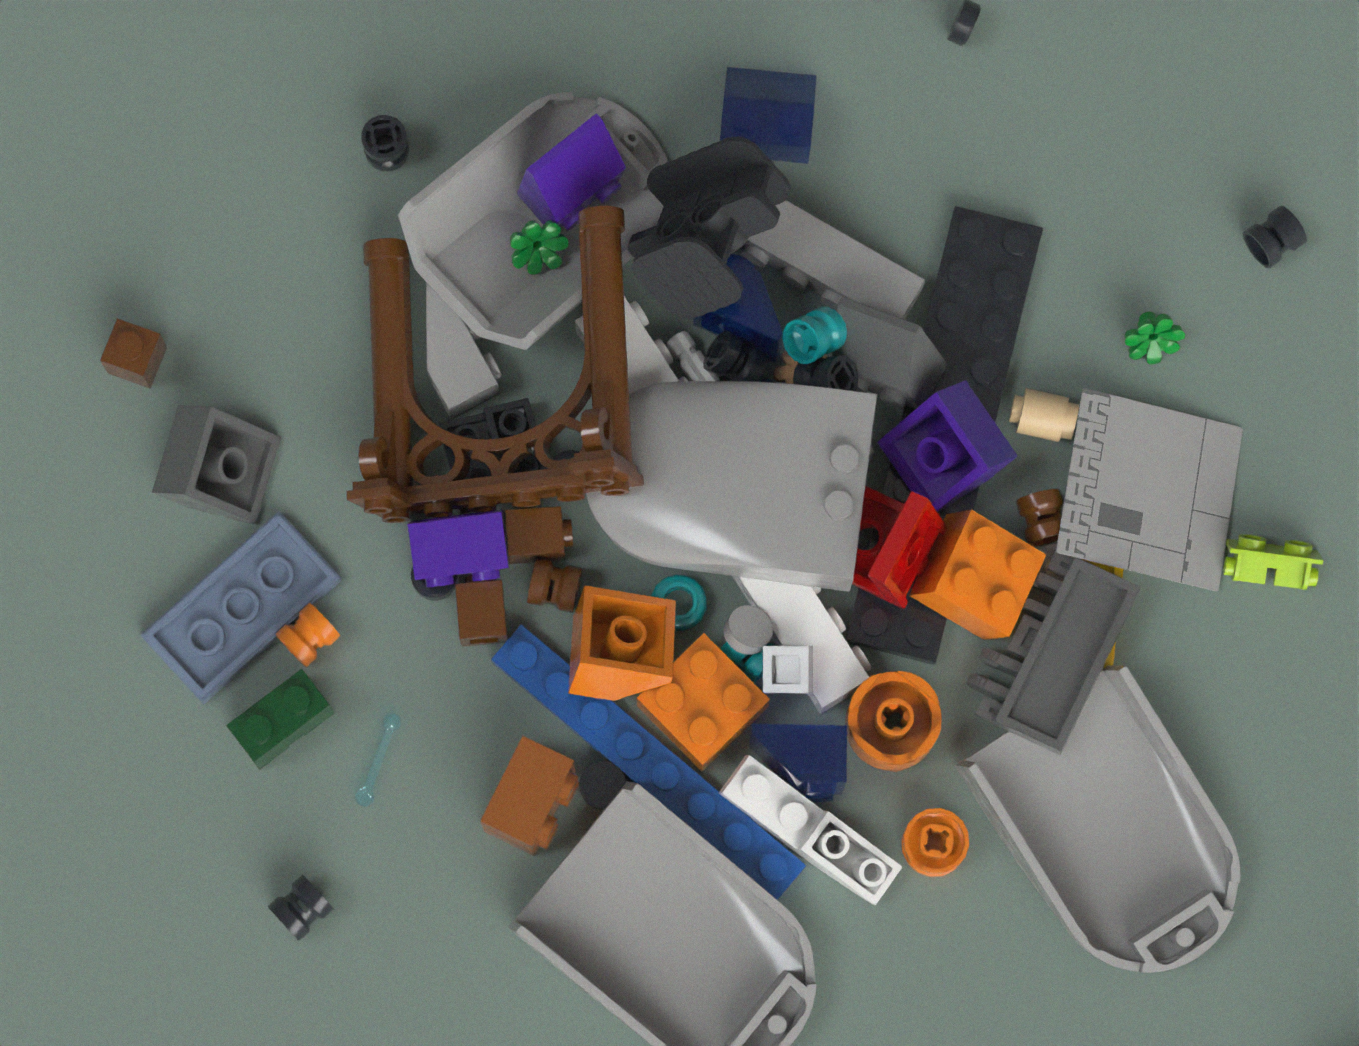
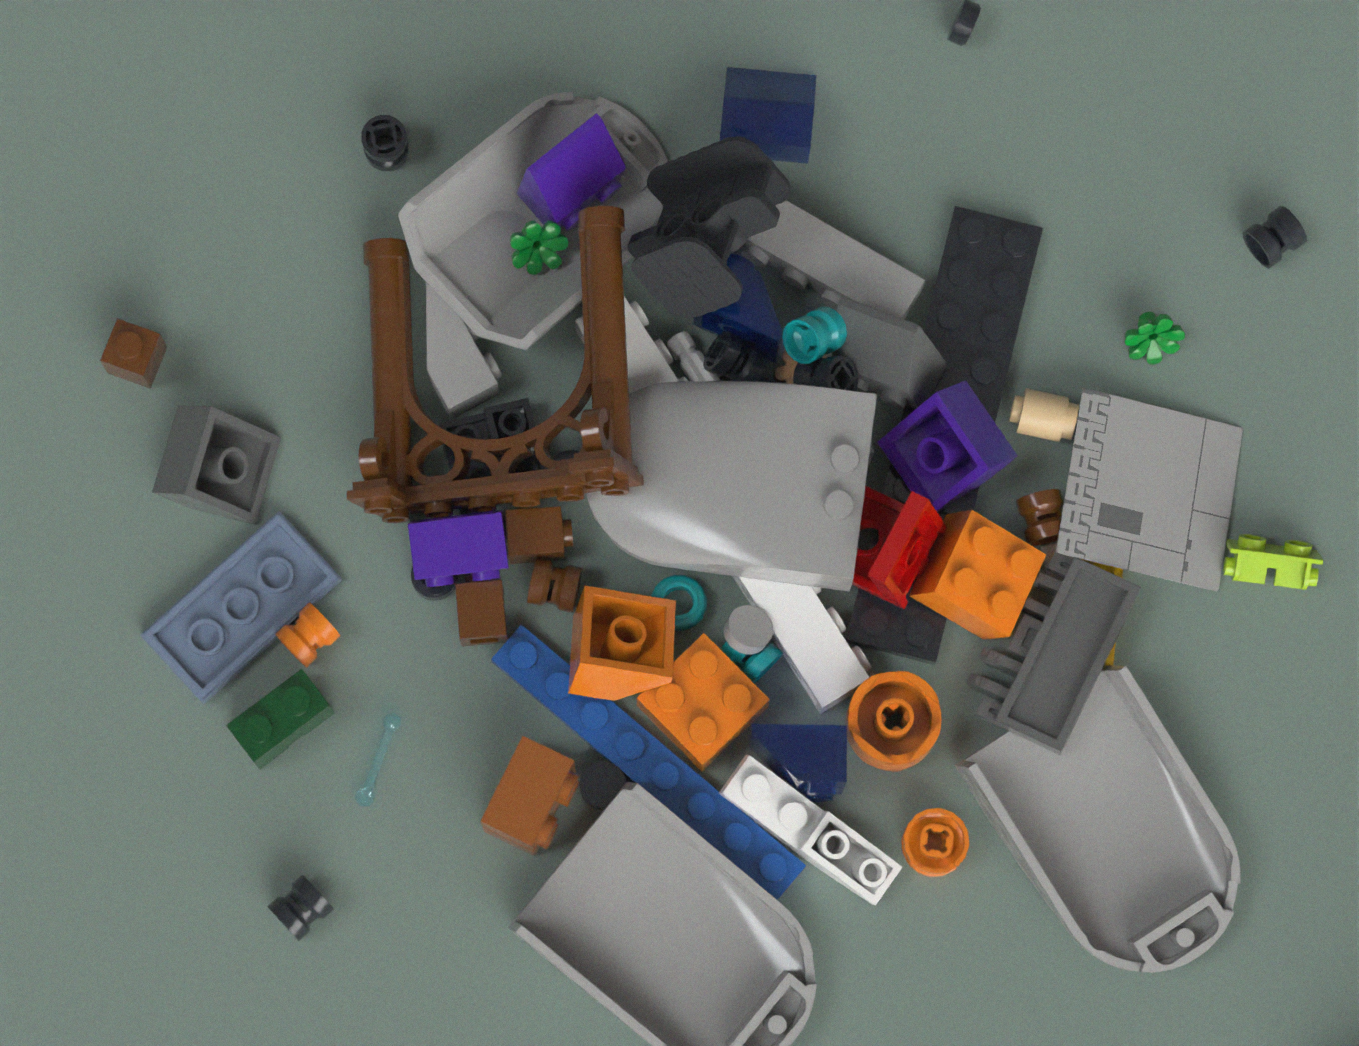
plate [763,646,813,693] -> none

